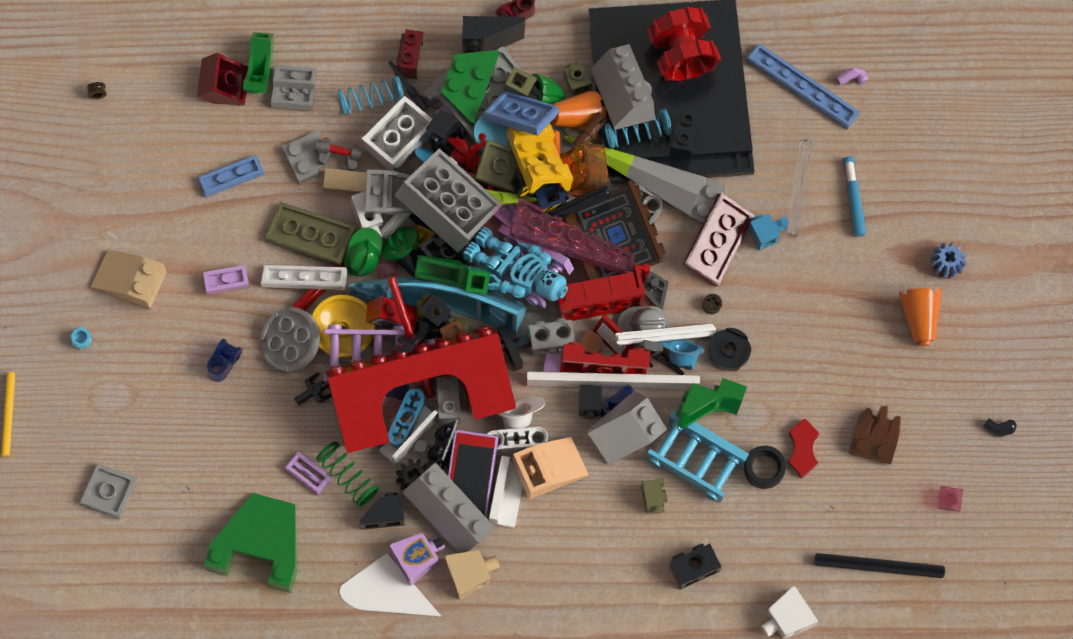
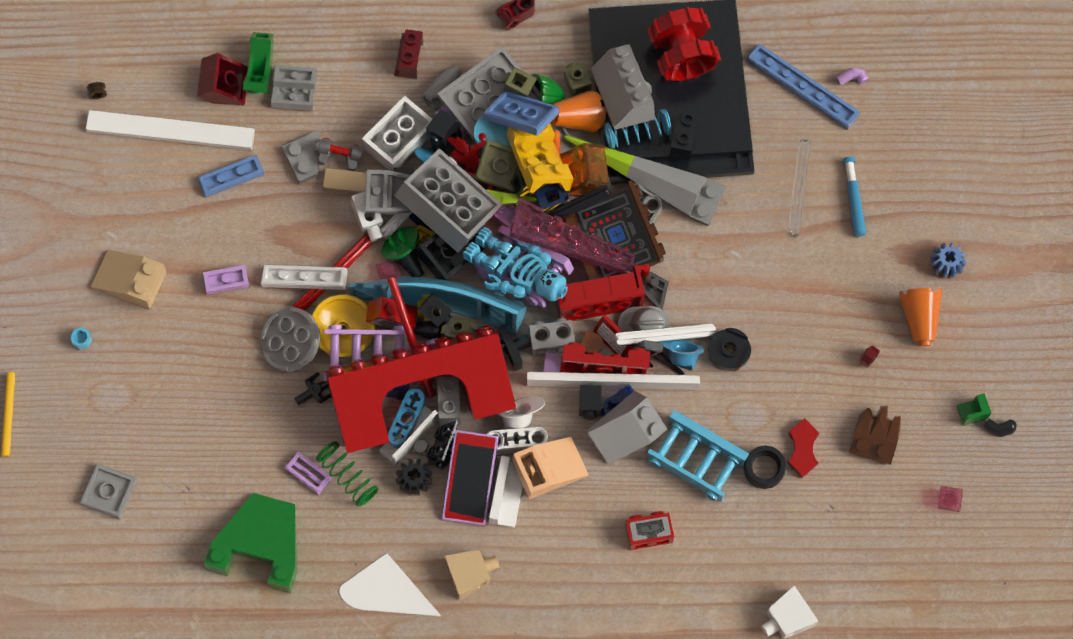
clear blue piece [207,338,243,382] -> none
olive tile [264,202,358,266] -> none
medium azure piece [338,76,404,115] -> none
green piece [344,228,383,276] -> none
black slope [360,493,405,530] -> none
black piece [388,60,429,112] -> none
lavender torso [389,533,445,586] -> none
black hinge [395,318,431,353] -> none
light grey slope [403,462,495,553] -> none
green arch [414,255,490,294] -> none
dark orange tile [439,319,464,339] -> none
green wing [440,50,500,126] -> none
black slope [462,16,525,53] -> none
reddish brown pin [571,112,608,153] -> none
olive brick [641,478,667,514] -> none
black brick [669,543,722,590] -> none
green arch [676,378,747,428] -> none
tile [683,193,755,287] -> none
dark brown bush [702,294,722,314] -> none
dark azure brick [748,214,789,251] -> none
black axle [814,553,945,578] -> none
none -> white tile [86,110,255,150]
none -> brick [625,511,674,550]
none -> dark red tile [860,345,880,367]
none -> green panel [957,393,991,426]

